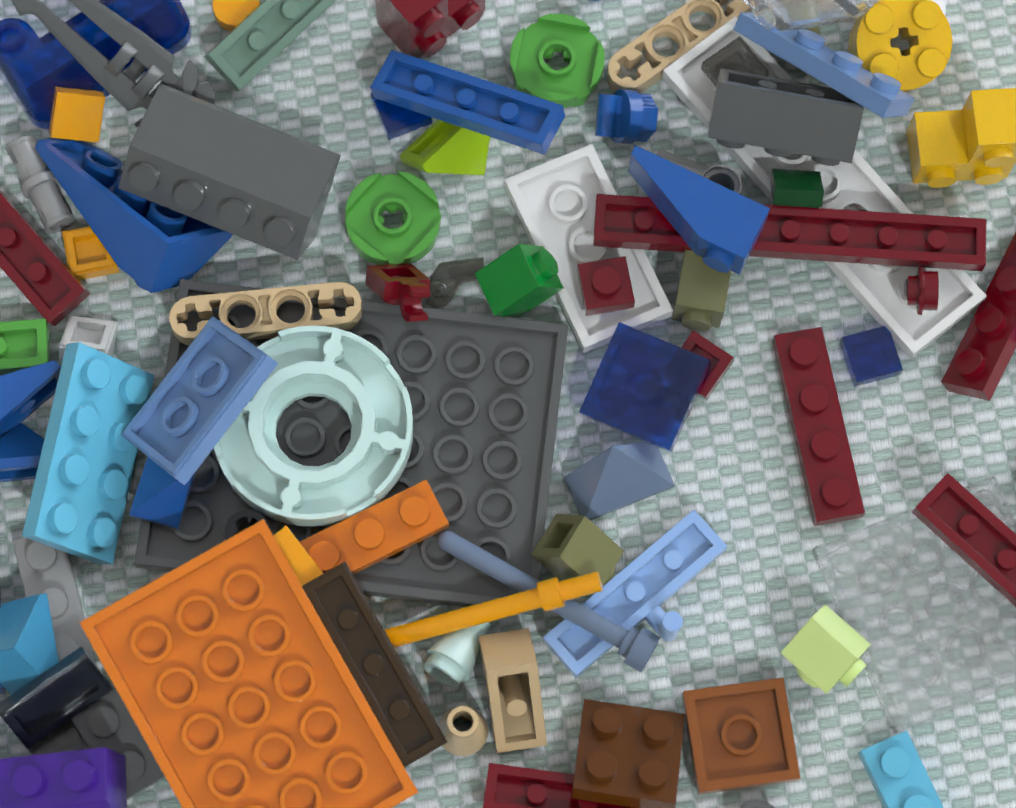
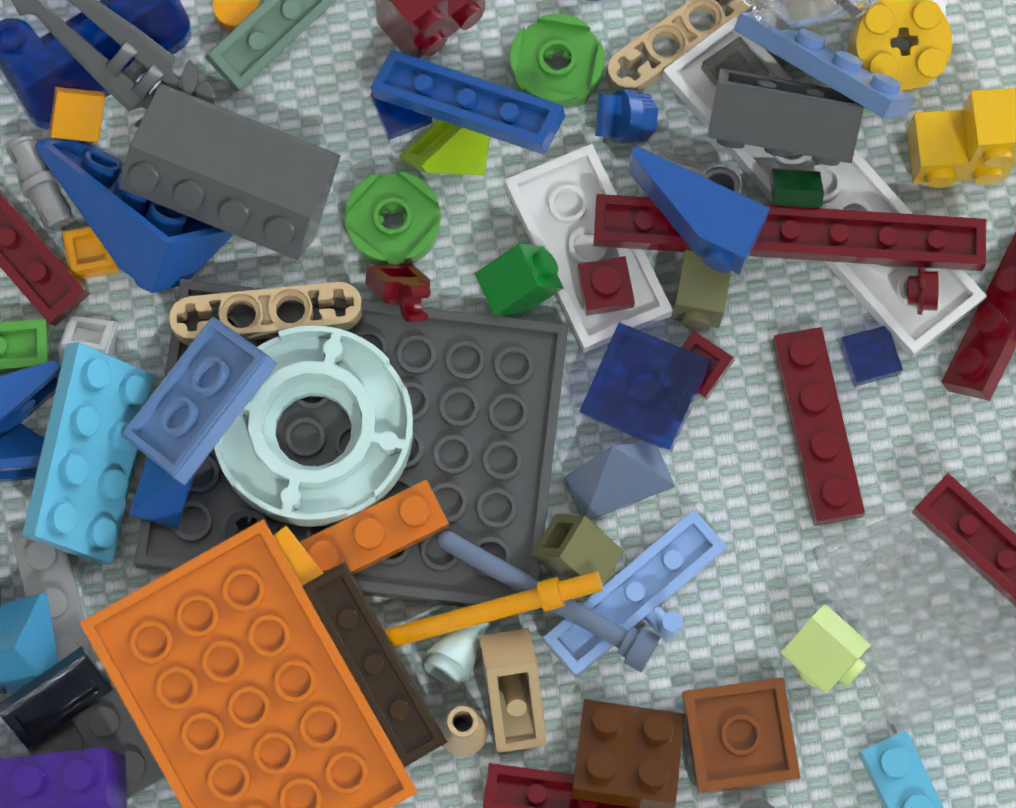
clear smoke arm [424,257,485,308] -> none

